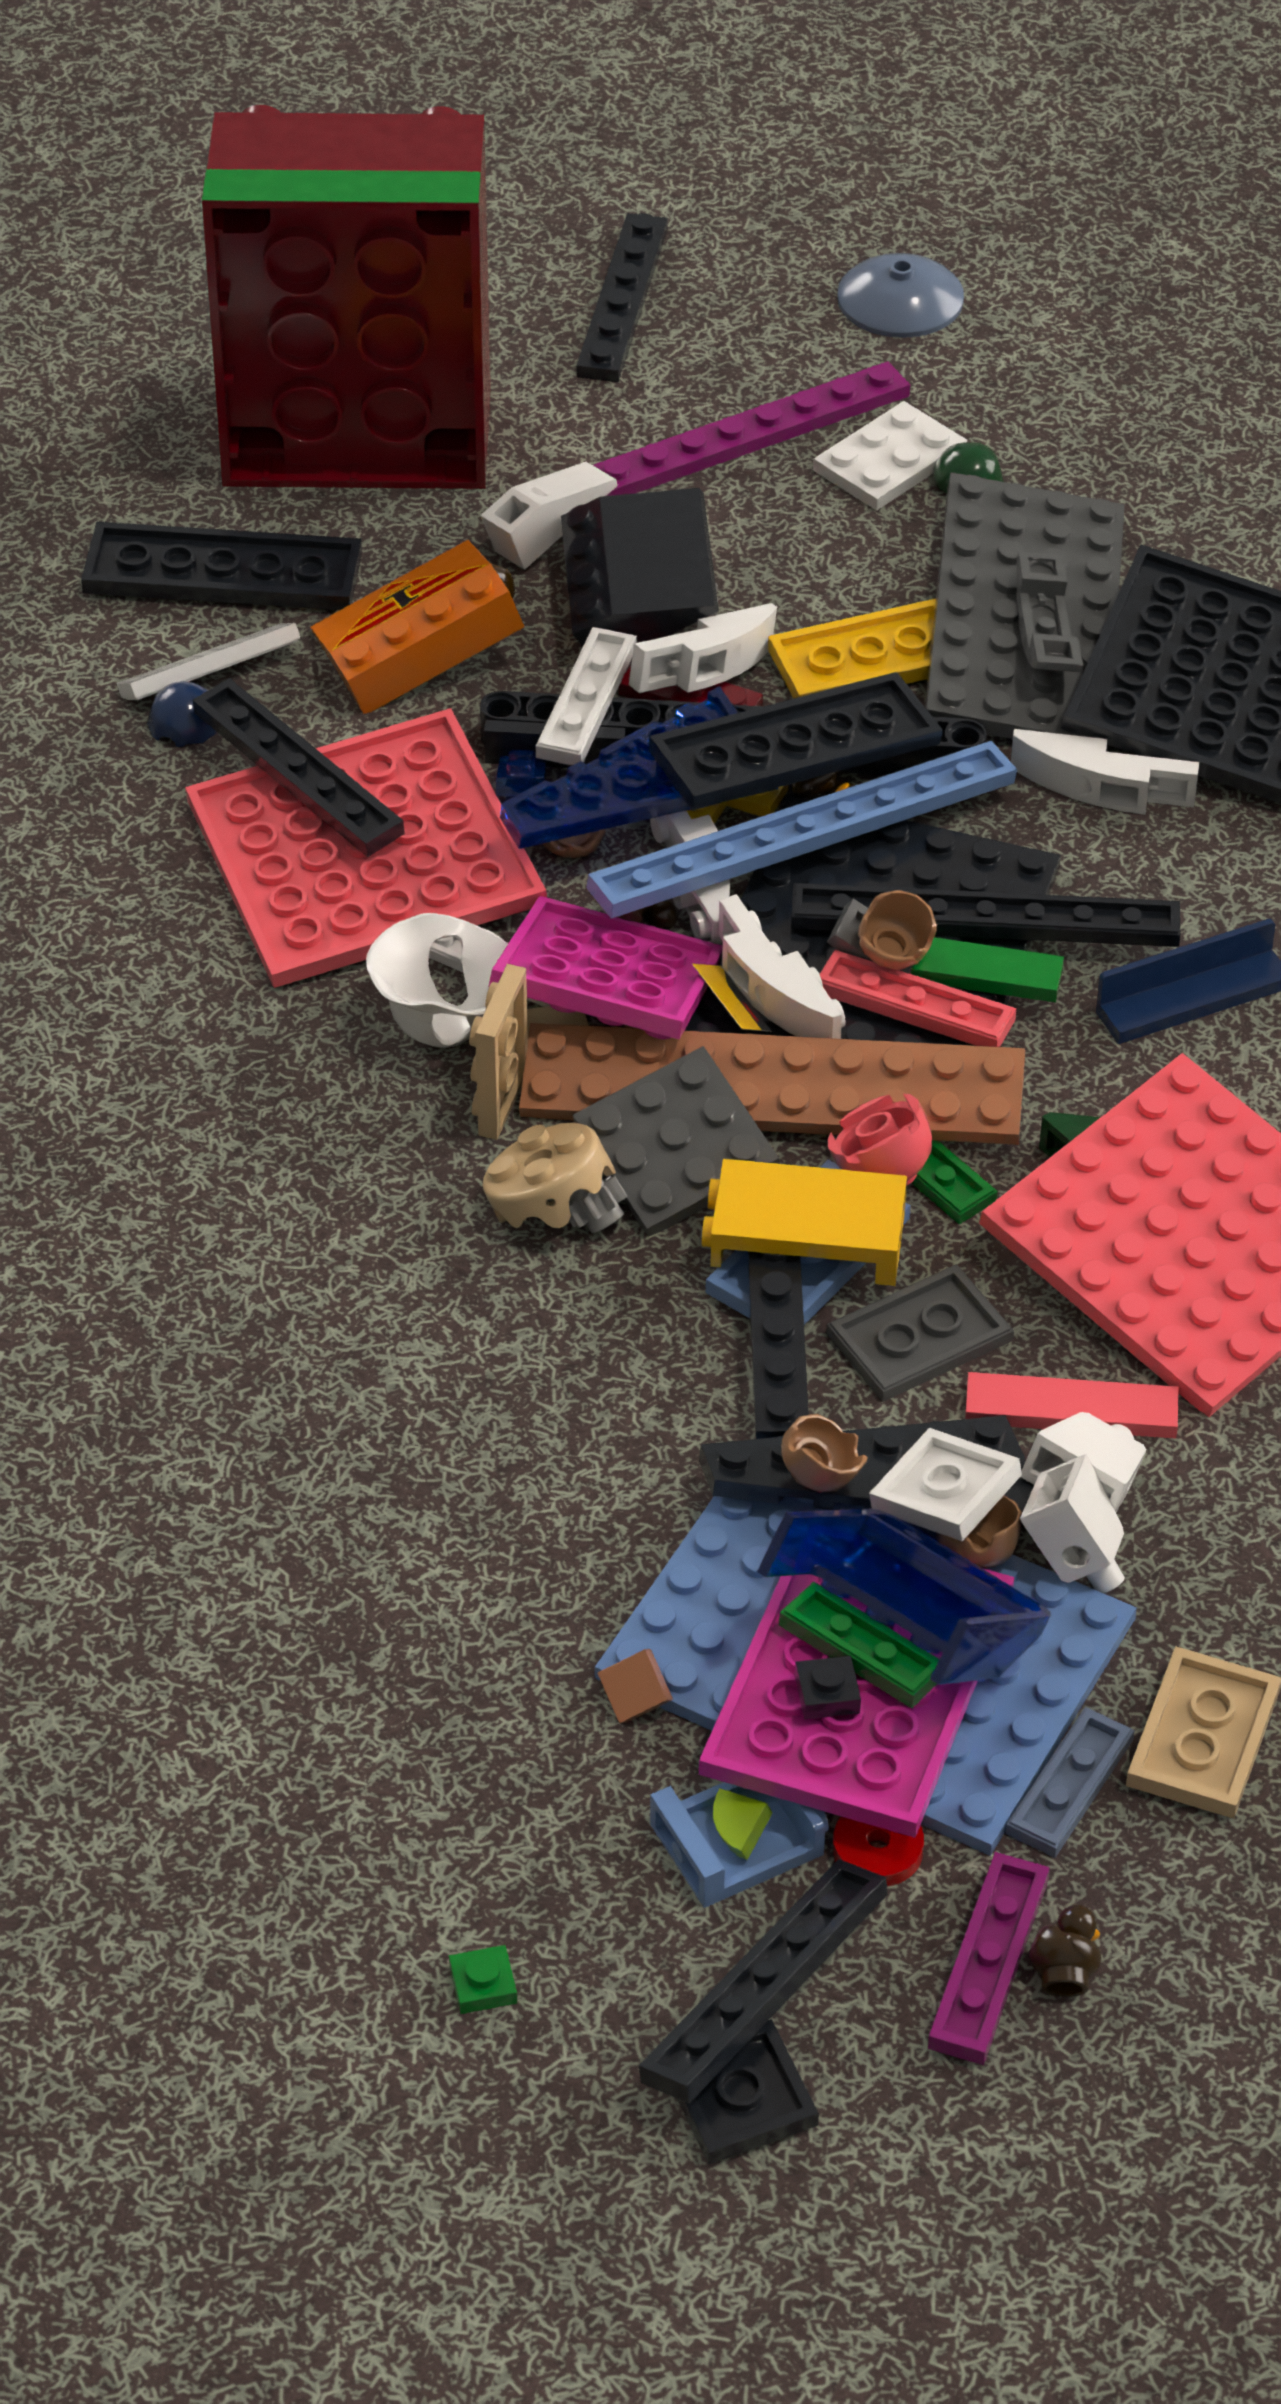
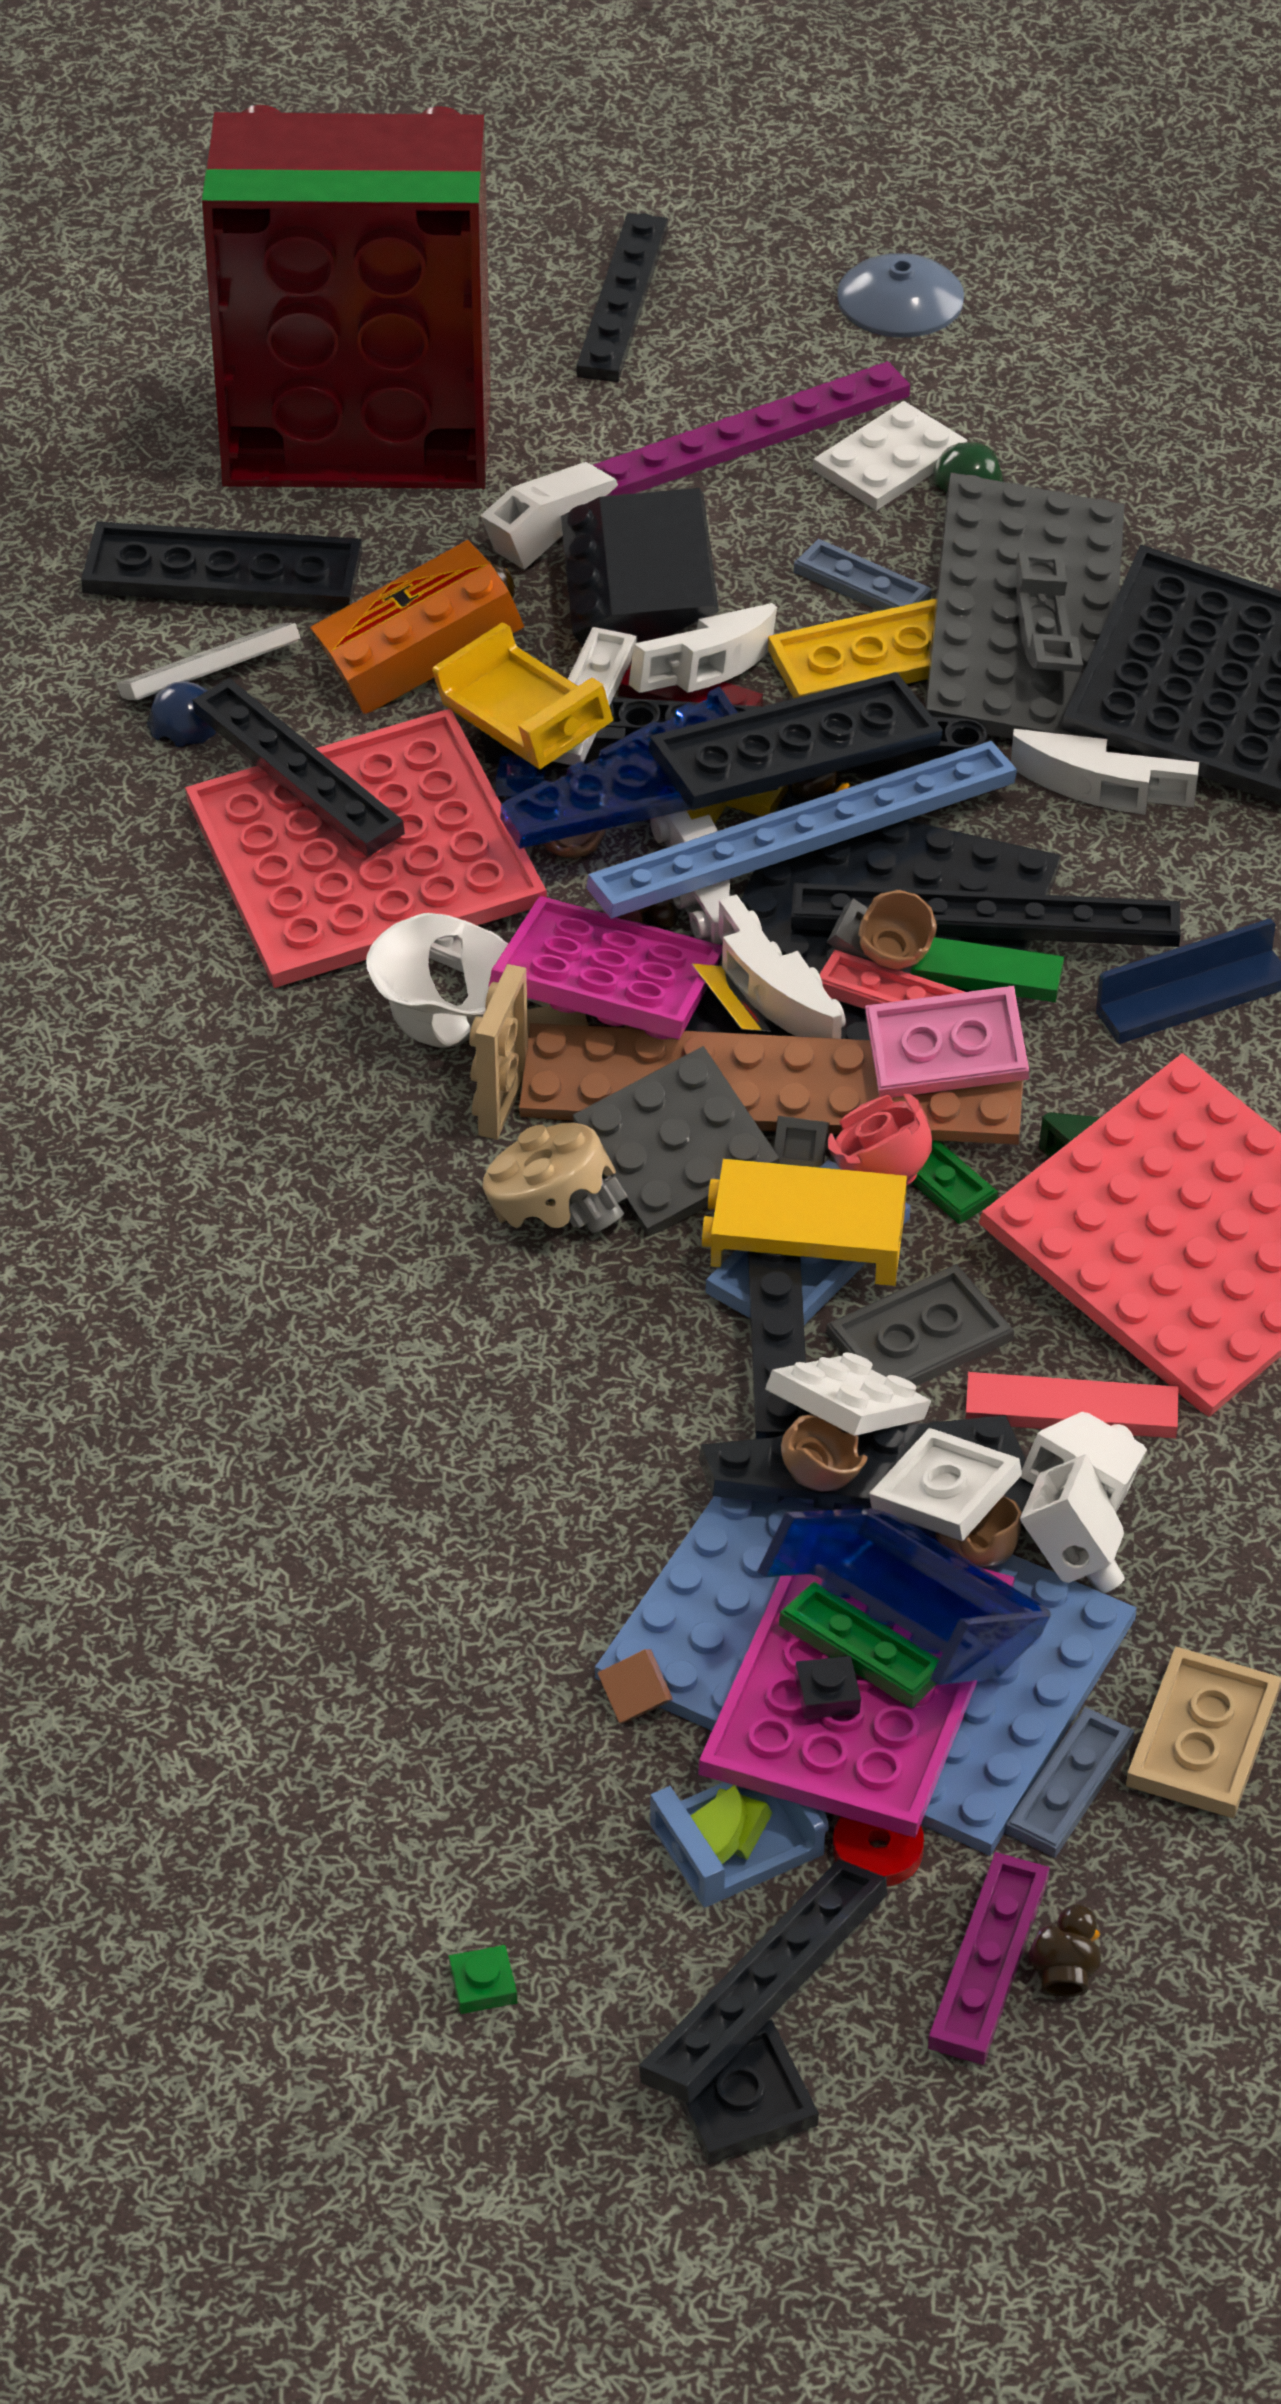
none -> yellow panel [432,622,613,769]
none -> lime tile [690,1785,748,1864]
none -> white plate [765,1353,932,1436]
none -> dark grey plate [774,1116,830,1168]
none -> sand blue tile [794,539,932,611]
none -> bright pink tile [865,986,1029,1098]

